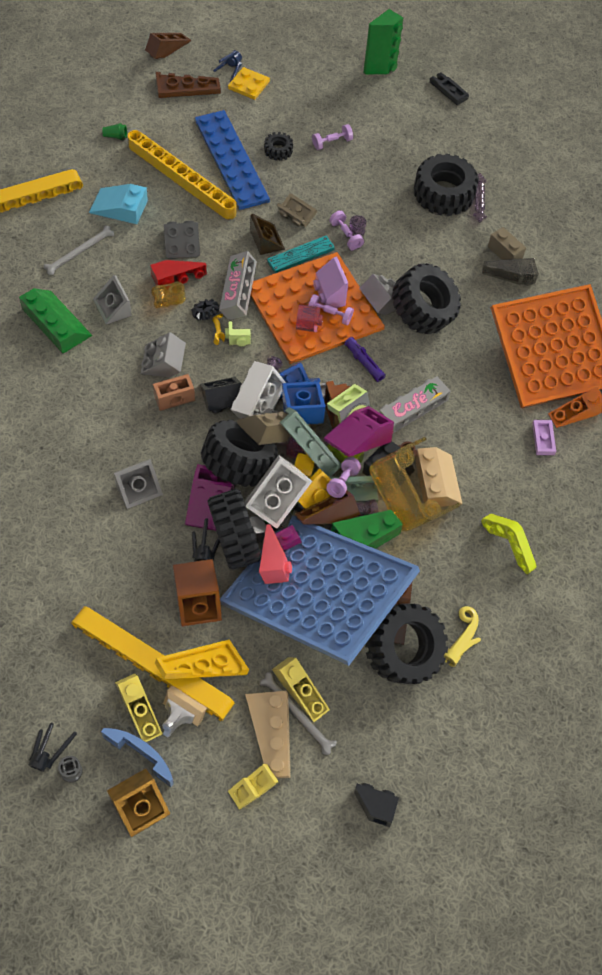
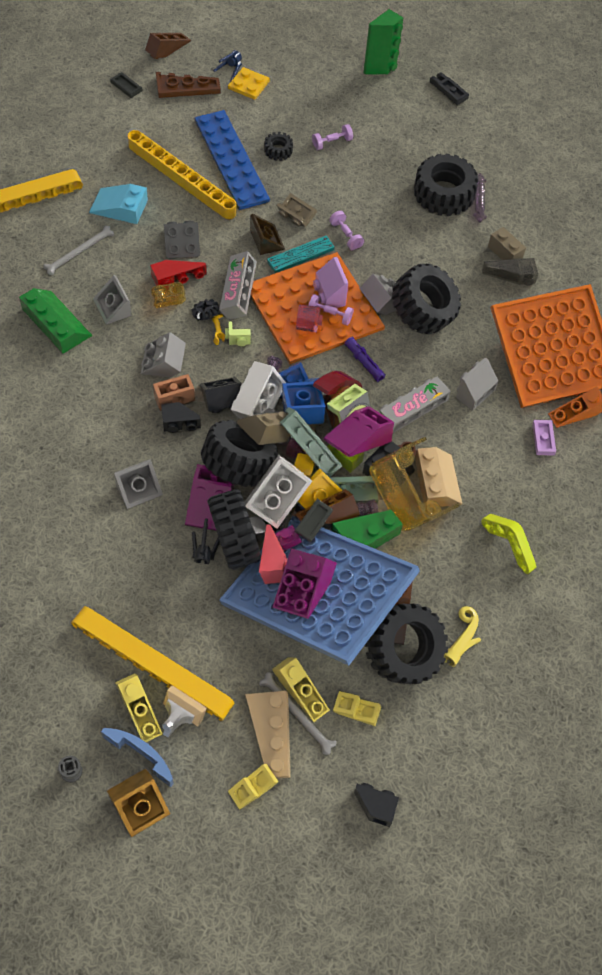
black plant [28,723,77,772] -> none
green cone [102,123,127,140] -> none
yellow wing [155,639,249,679] -> none
dark orange slope [173,559,222,627] -> none
lavender wheel [327,457,361,498] -> none
clear purple wheel [349,215,366,237] -> none
none -> pearl dark grey tile [110,72,143,98]
none -> black slope [161,402,201,433]
none -> magenta slope [272,548,337,619]
none -> pearl dark grey tile [294,498,333,543]
none -> dark red slope [313,371,362,395]
none -> light yellow slope [333,691,381,726]
none -> light grey slope [456,358,498,411]

